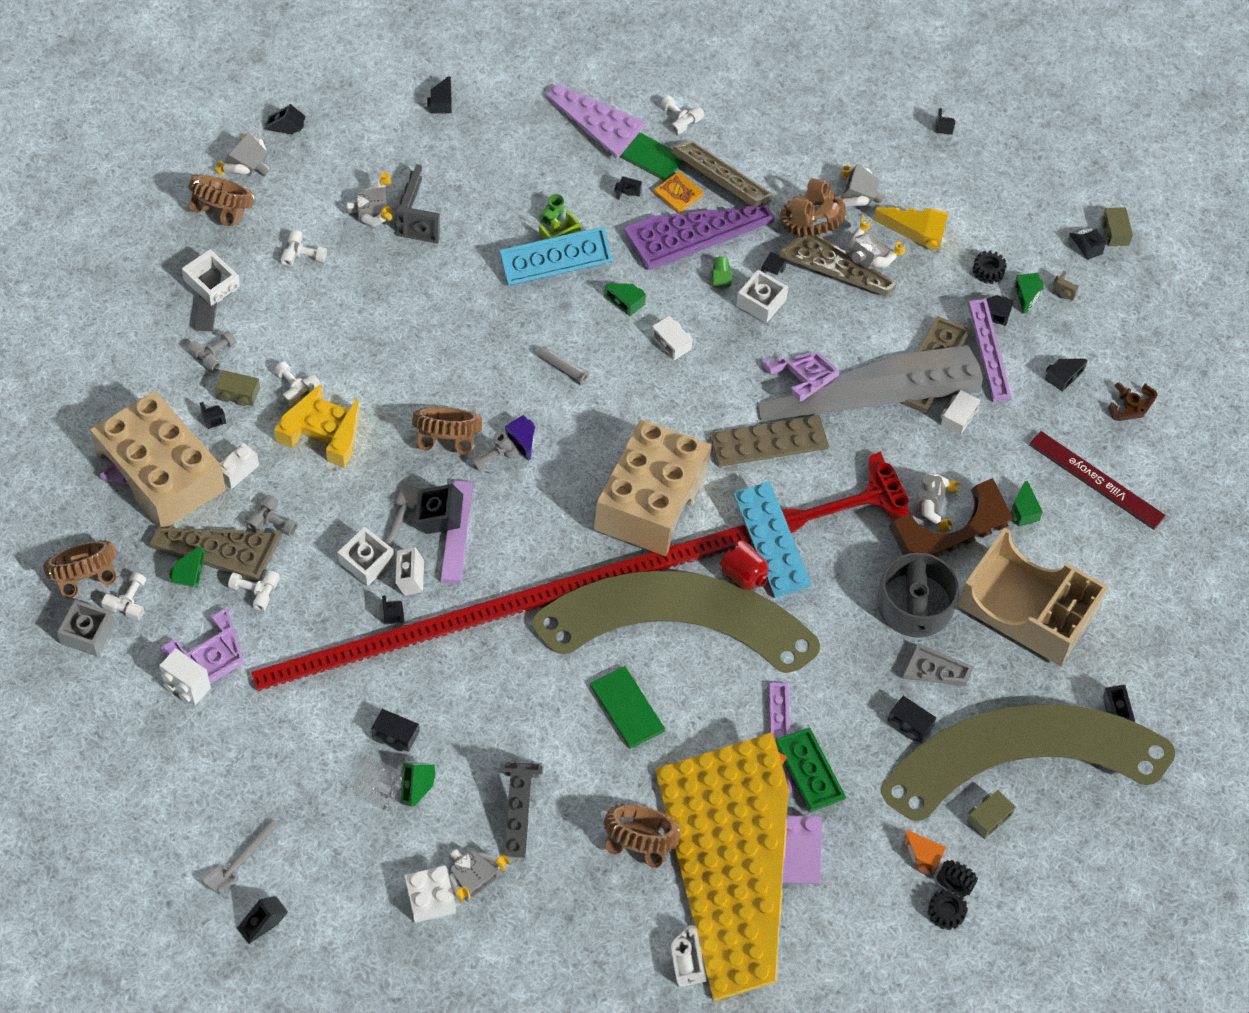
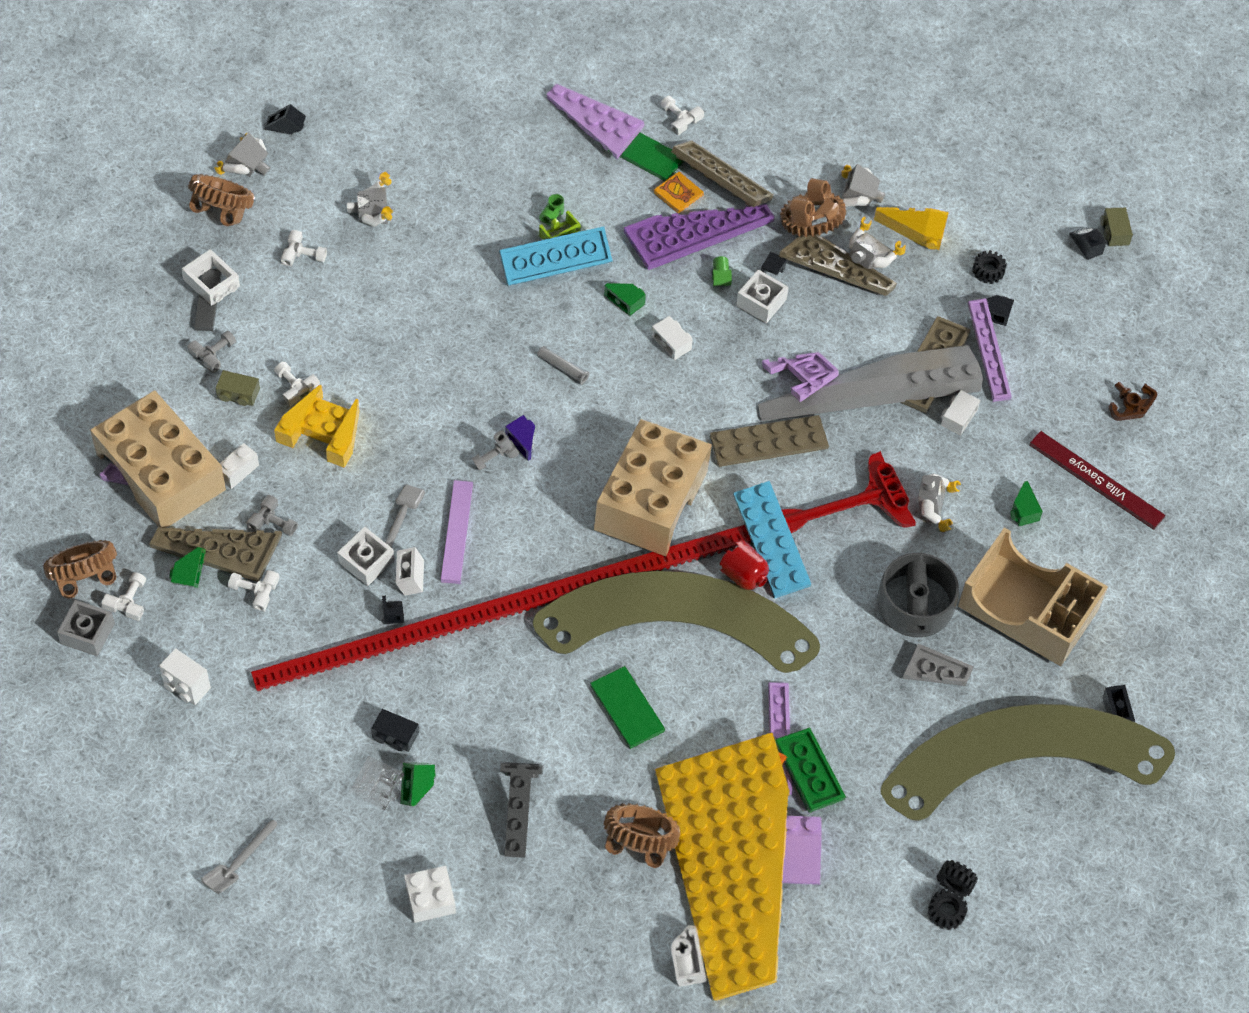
lavender wing [160,608,244,684] -> none
black panel [200,402,226,429] -> none
black slope [237,896,288,944] -> none
dark grey bracket [395,164,440,244] -> none
medium nougat piece [412,406,482,455] -> none
black brick [415,484,464,534] -> none
black slope [427,76,452,114] -> none
light grey torso [449,849,511,904] -> none
black bracket [614,176,642,200] -> none
black brick [887,695,937,743] -> none
reddish brown arch [888,478,1013,558] -> none
orange slope [903,830,946,875] -> none
black panel [936,108,955,135] -> none
olive brick [967,790,1016,840] -> none
green slope [1014,273,1044,314] -> none
black slope [1045,358,1088,392] -> none
dark tan bracket [1053,270,1079,301] -> none

